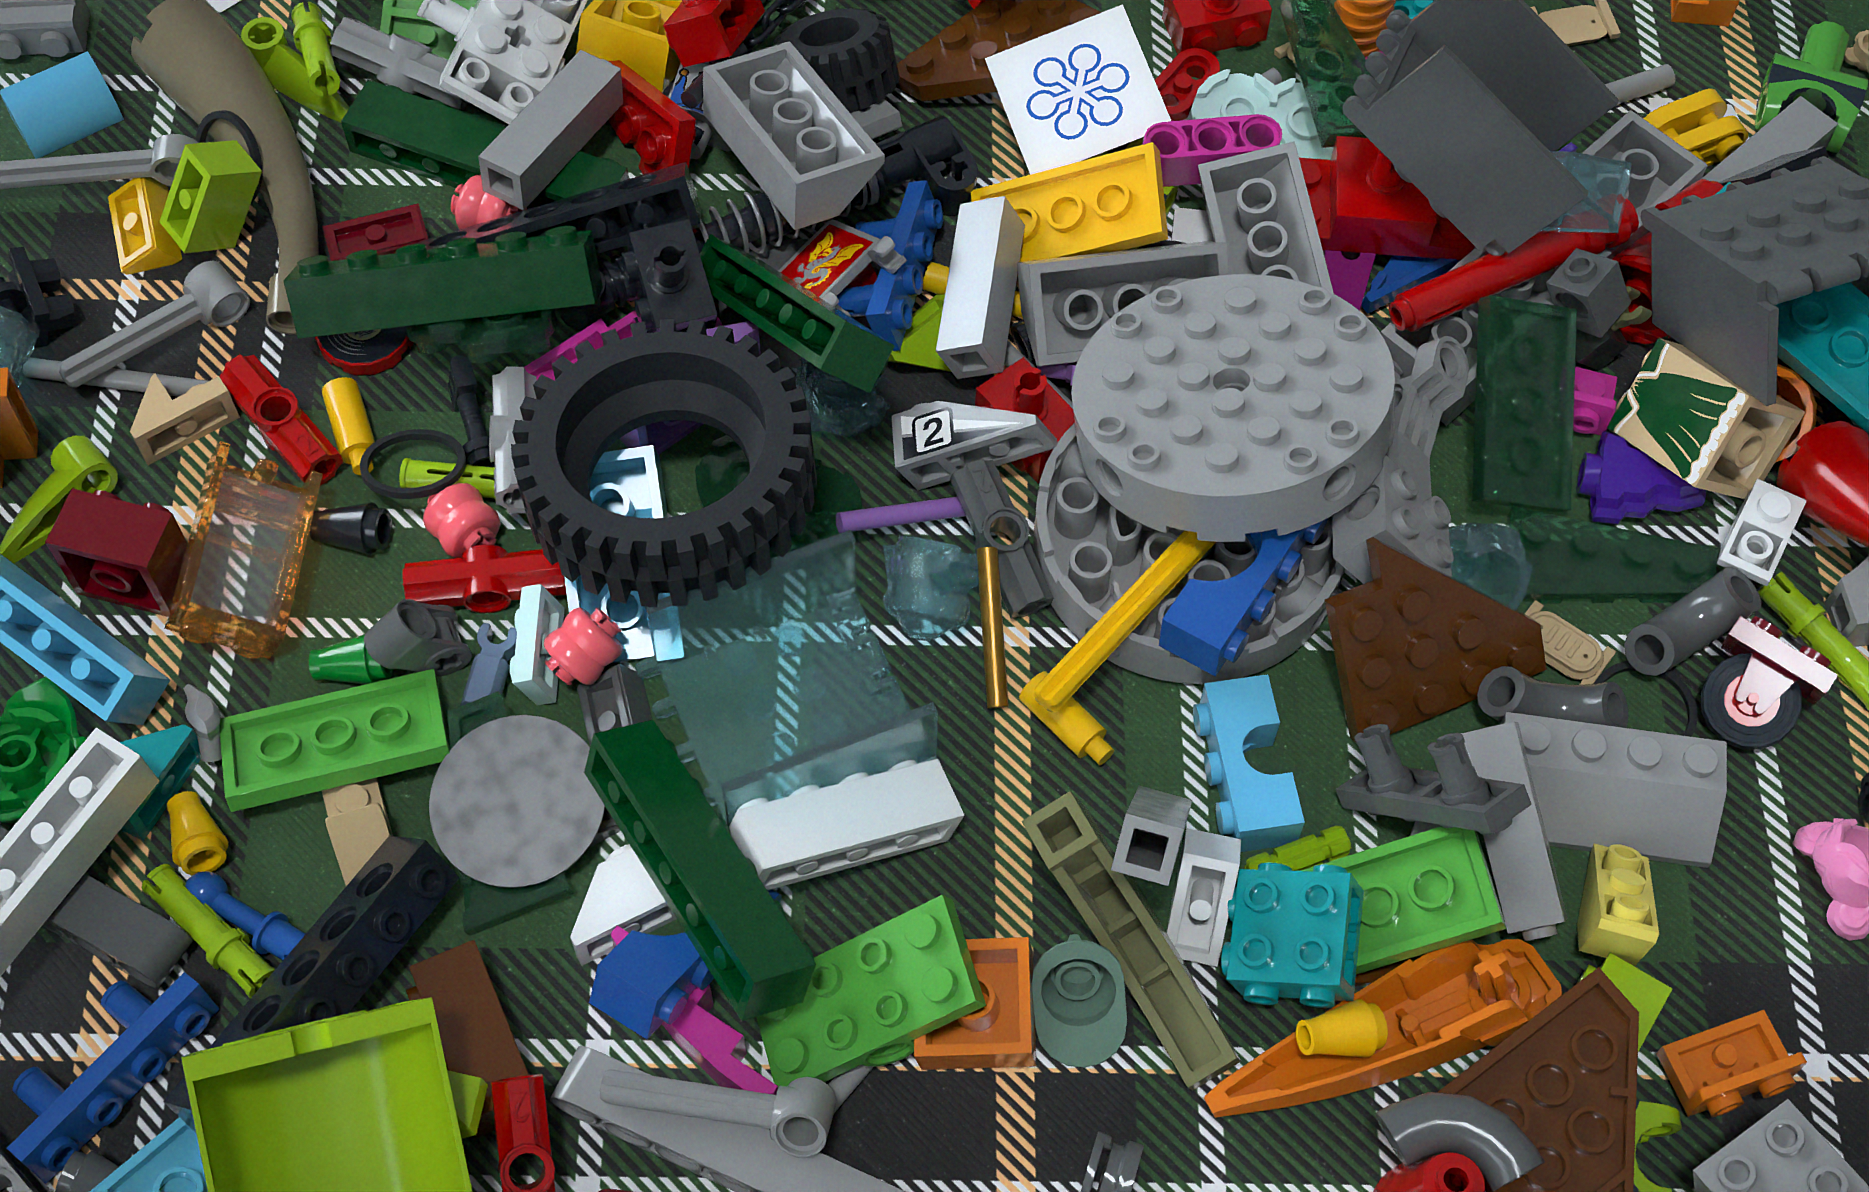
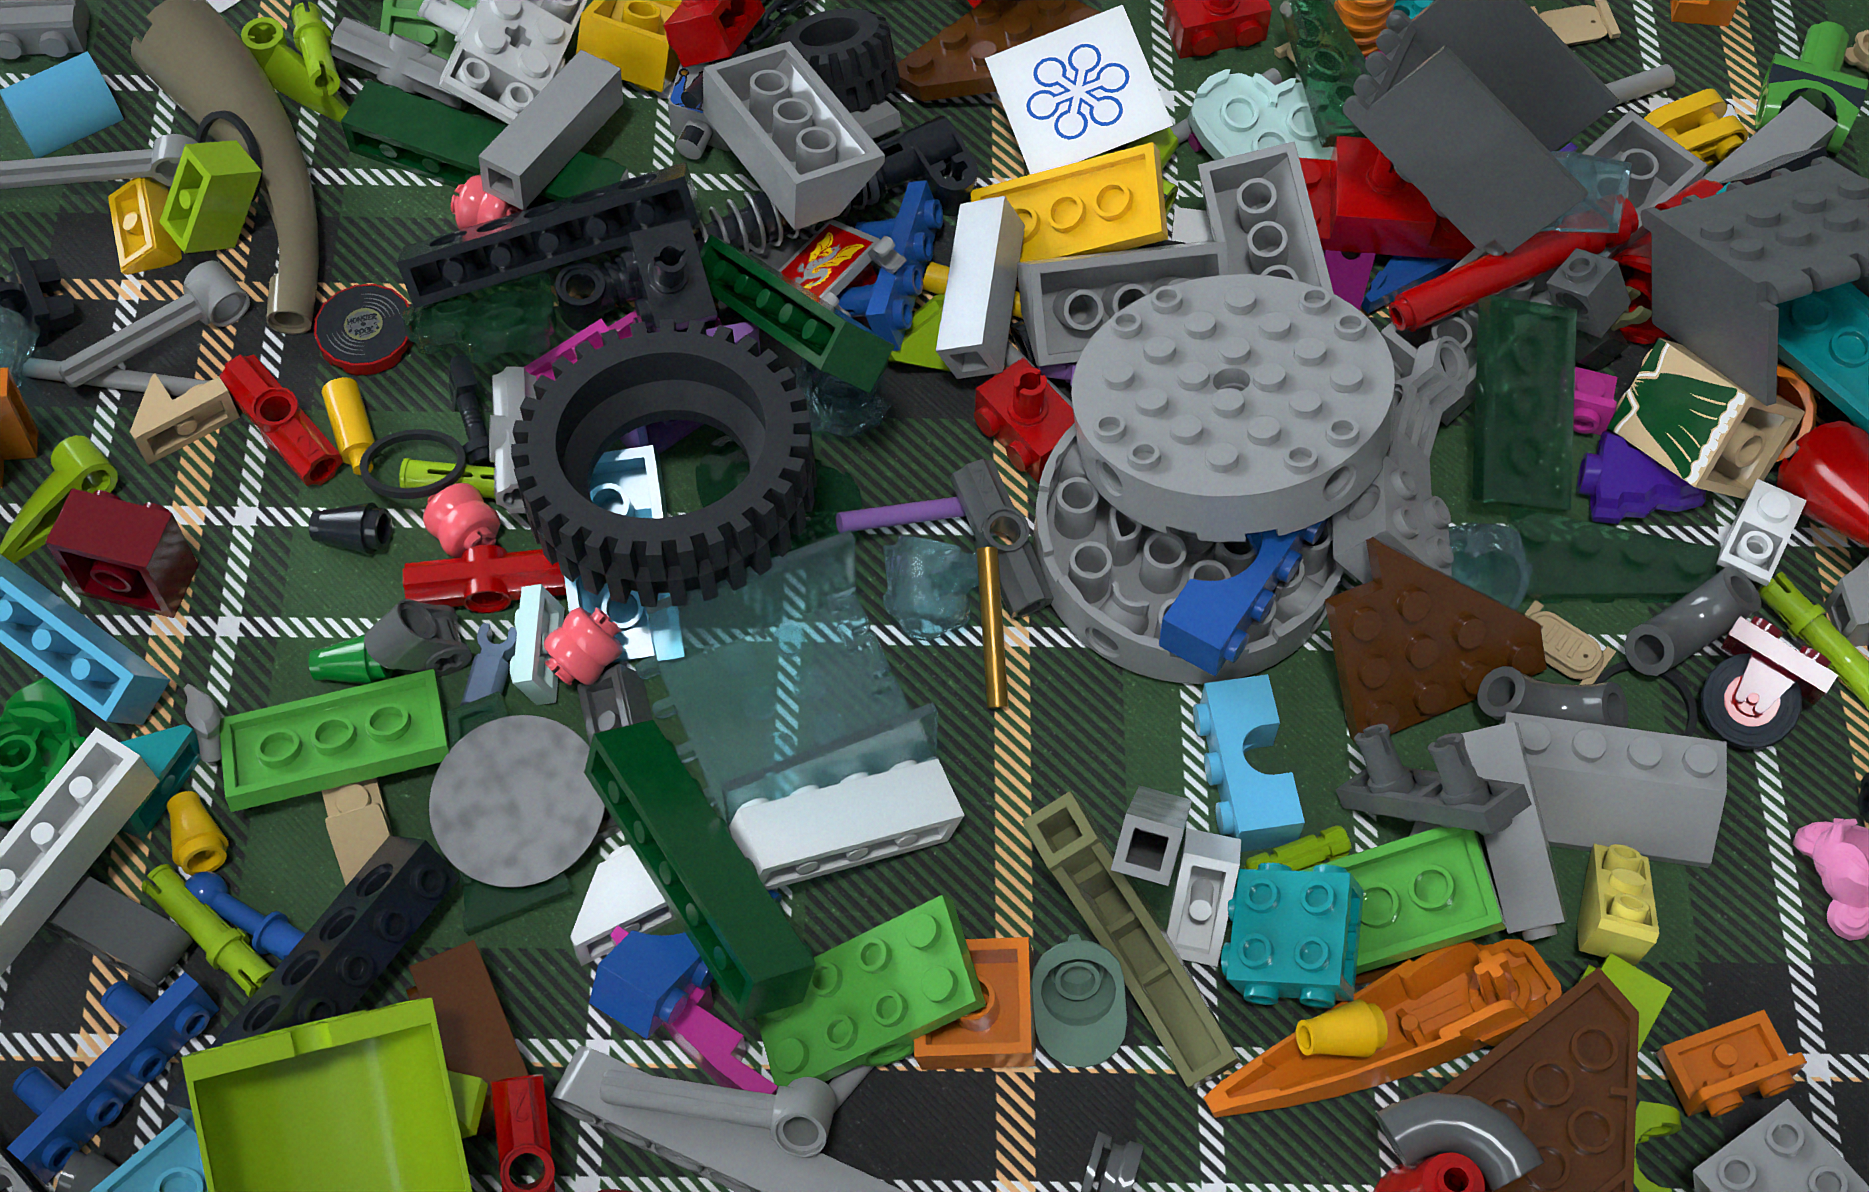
door [164,441,323,659] -> none
dark green brick [283,226,603,339] -> none
dark red plate [322,203,428,261] -> none
red wing [608,60,696,175] -> none
light grey slope [892,401,1057,490] -> none
yellow cylinder [1019,671,1114,765] -> none
yellow axle [1034,530,1216,712] -> none
dark pink beam [1142,114,1282,187] -> none
red plate [1155,48,1220,121] -> none

